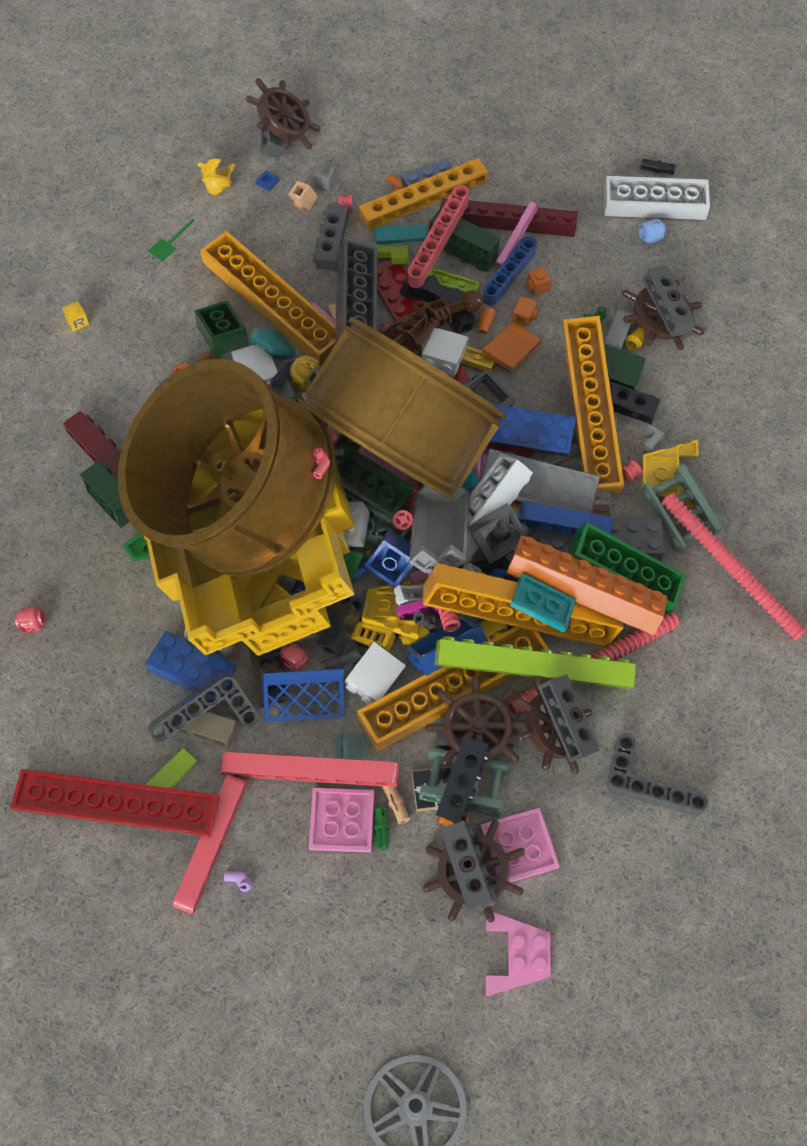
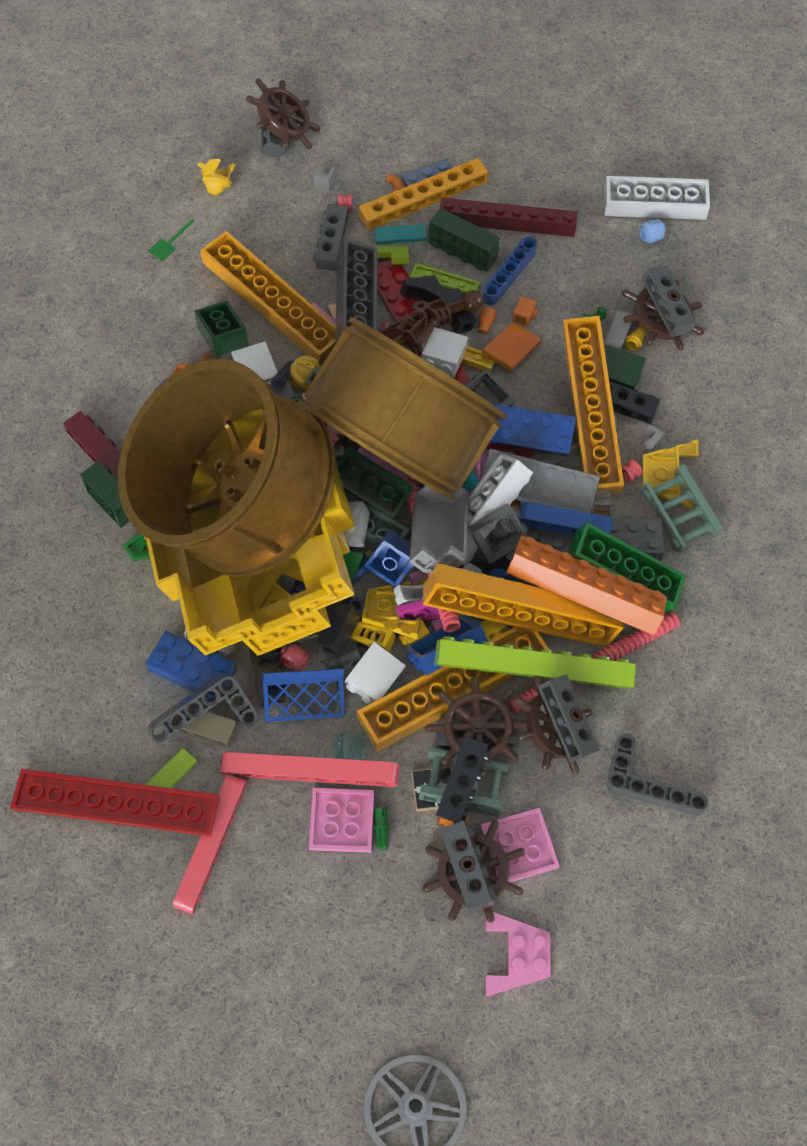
coral head [15,606,46,633] -> none
yellow brick [62,301,89,332] -> none
lavender arm [224,871,252,892] -> none
teal tile [250,328,295,359] -> none
blue tile [256,171,279,191] -> none
light nougat brick [288,181,318,211] -> none
coral arm [313,448,330,479] -> none
light nougat pin [382,786,411,825] -> none
coral wheel [392,510,413,531] -> none
coral beam [408,185,469,288] -> none
dark grey pin [413,612,443,630] -> none
bright pink tile [496,201,538,267] -> none
teal tile [510,573,576,633] -> none
orange brick [526,267,552,297] -> none
black pin [641,158,676,175] -> none
coral piece [662,492,807,641] -> none

